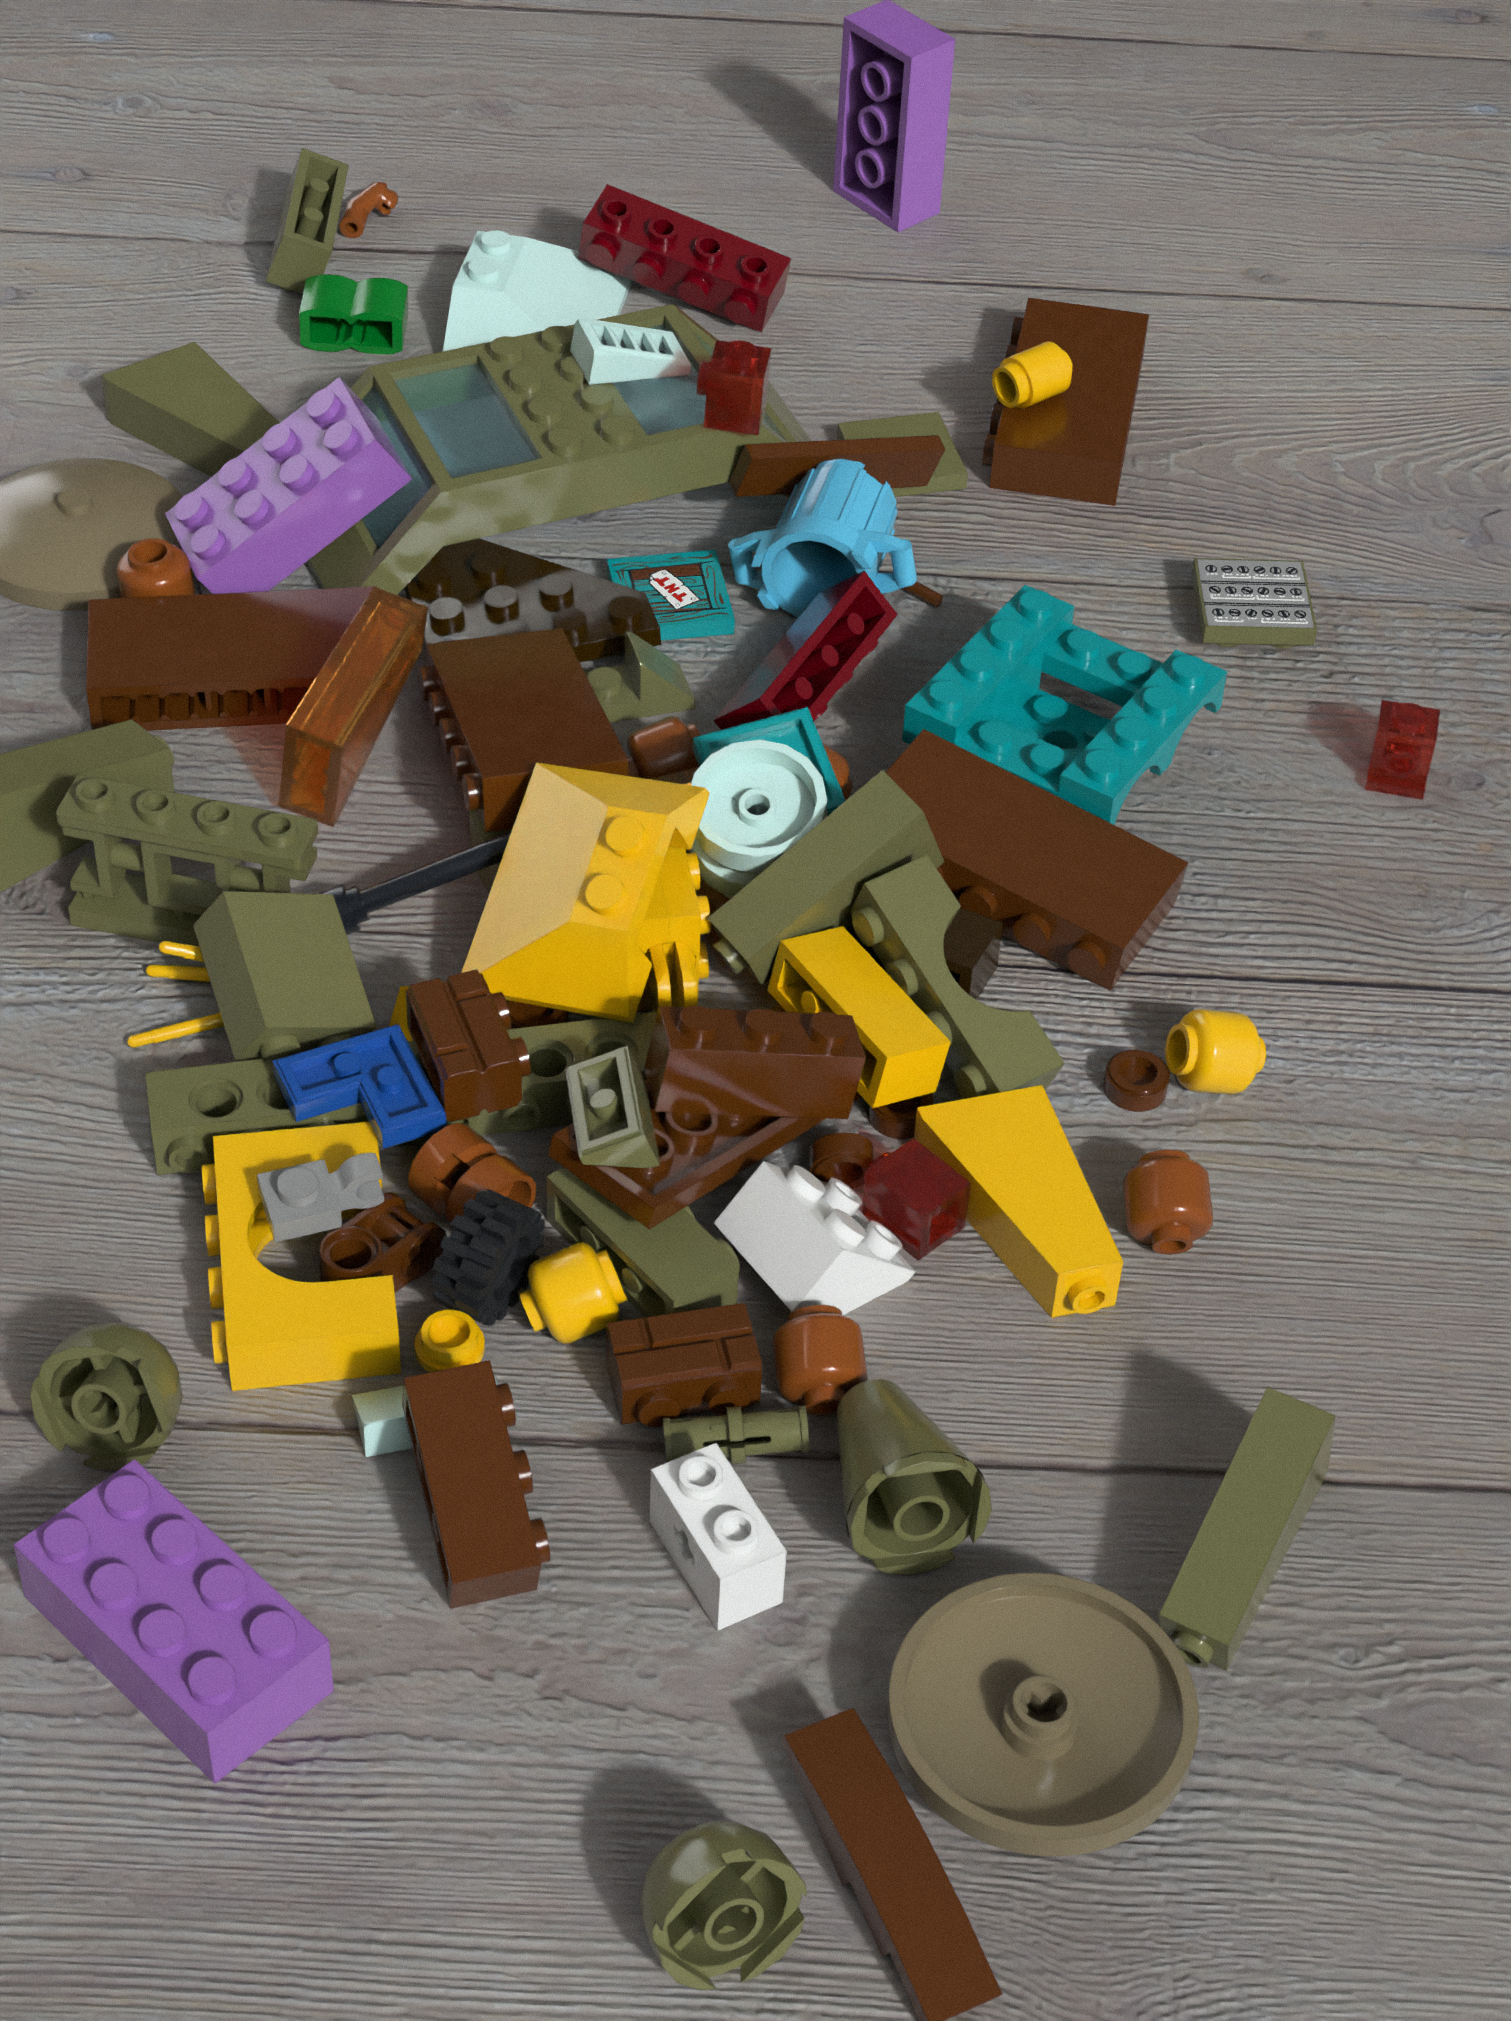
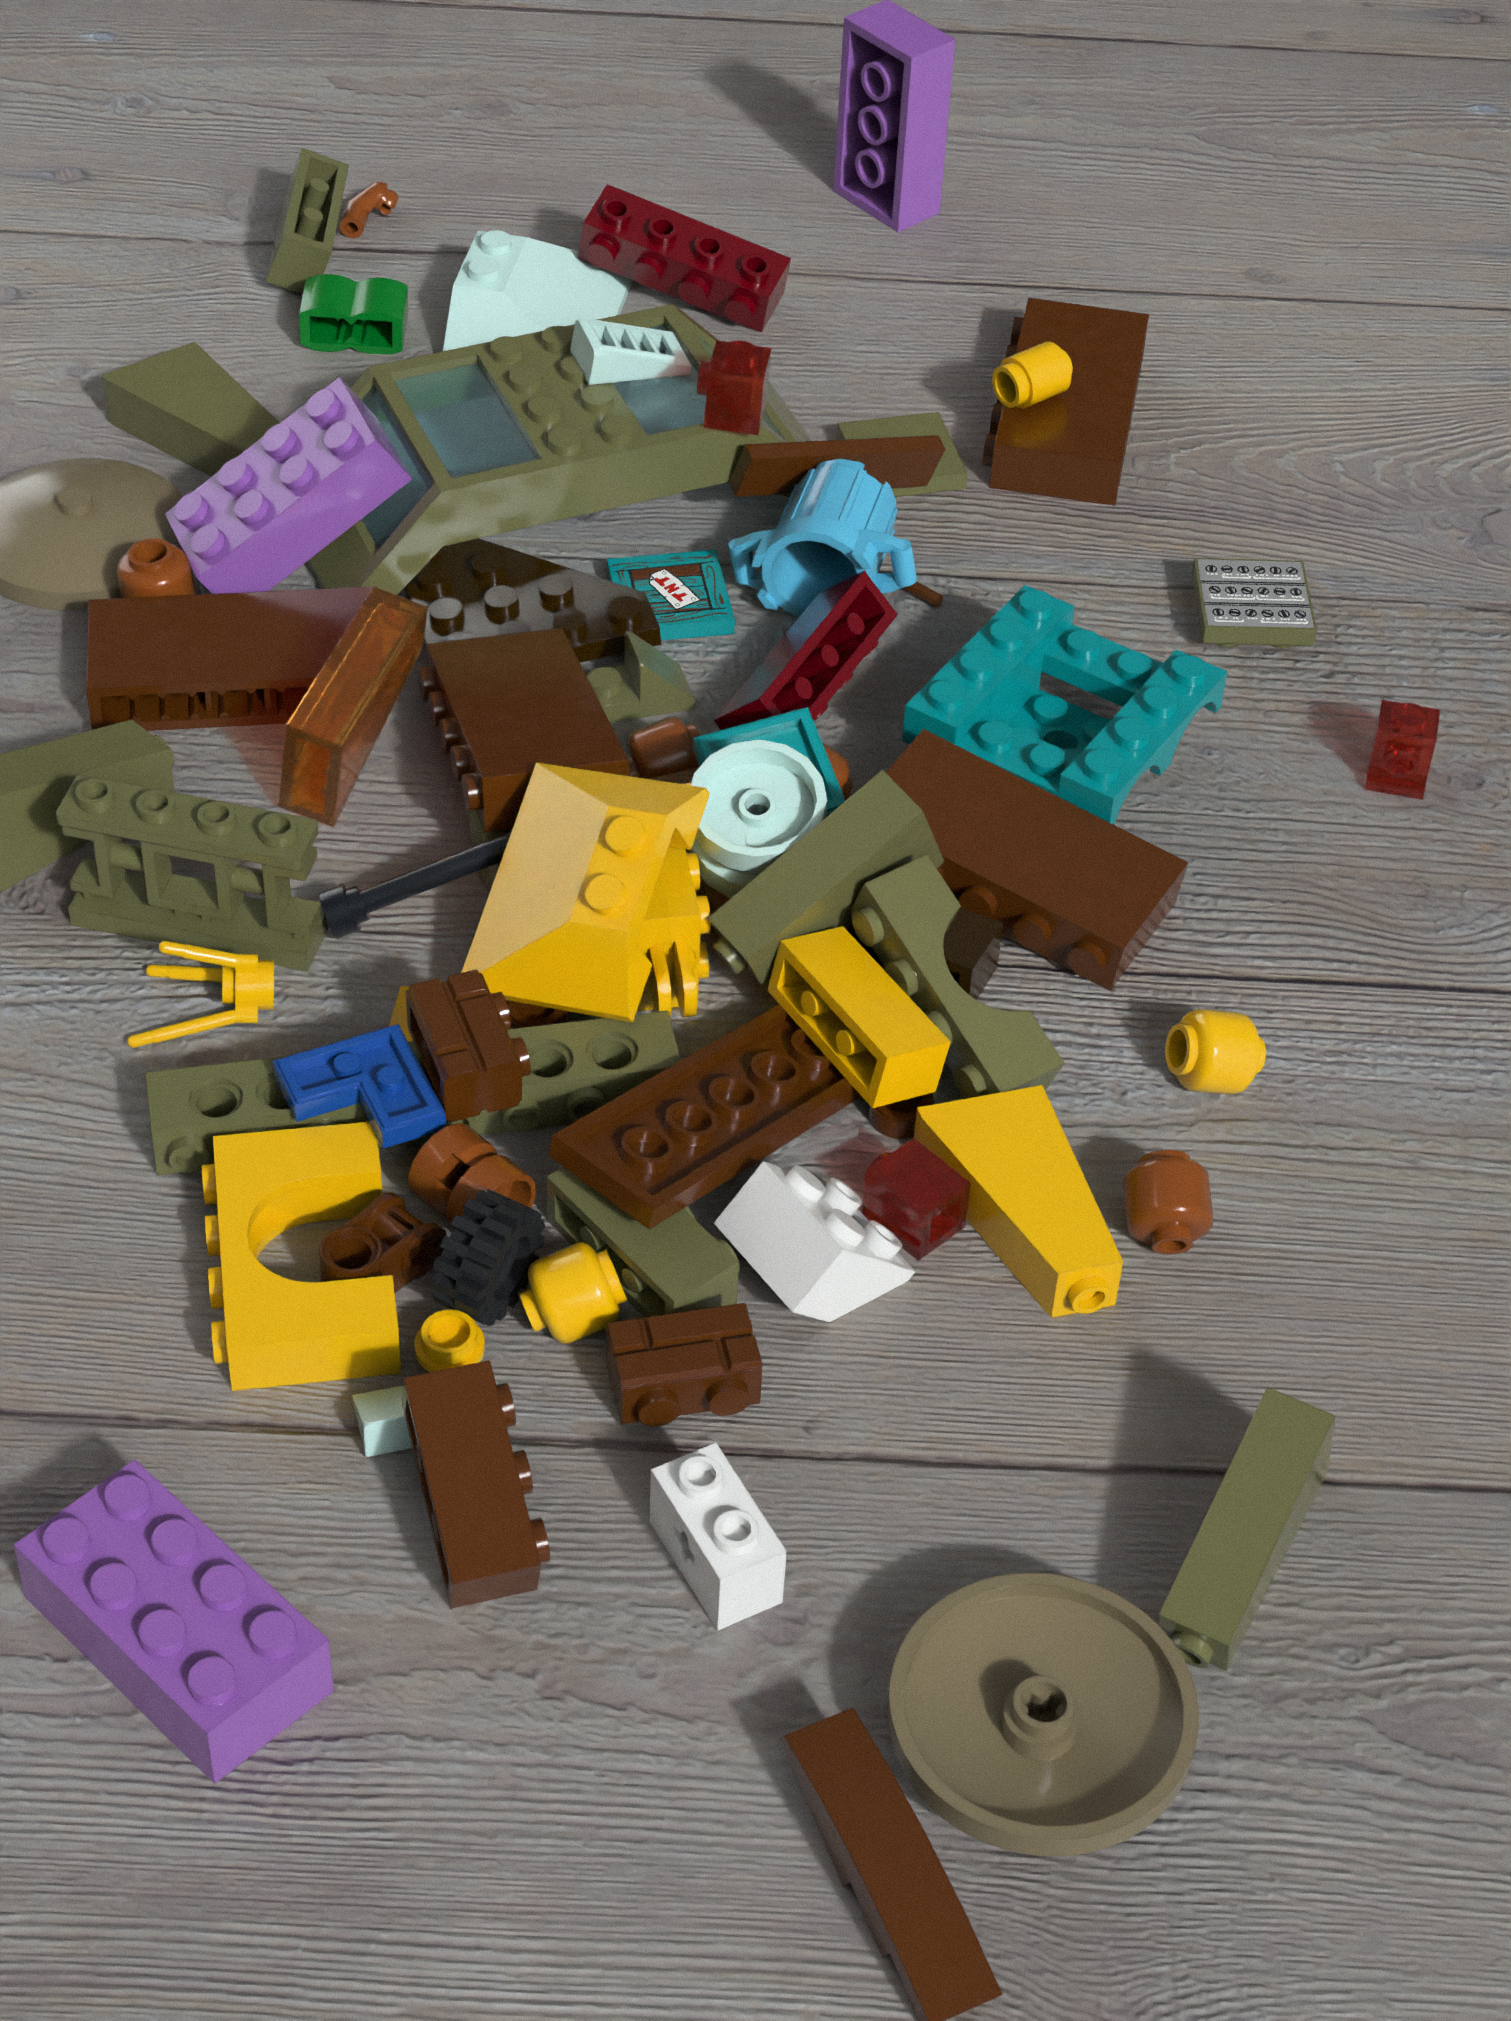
olive cylinder [30,1323,183,1471] -> none
olive brick [193,891,377,1061] -> none
light grey plate [257,1153,384,1243] -> none
olive slope [565,1046,660,1168] -> none
olive cylinder [640,1821,807,1990] -> none
reddish brown brick [644,1006,866,1119] -> none
olive pin [663,1405,810,1465] -> none
dark orange head [772,1305,868,1415] -> none
reddish brown tile [808,1133,876,1189] -> none
olive cone [837,1379,992,1575] -> none
reddish brown tile [1103,1050,1170,1112] -> none

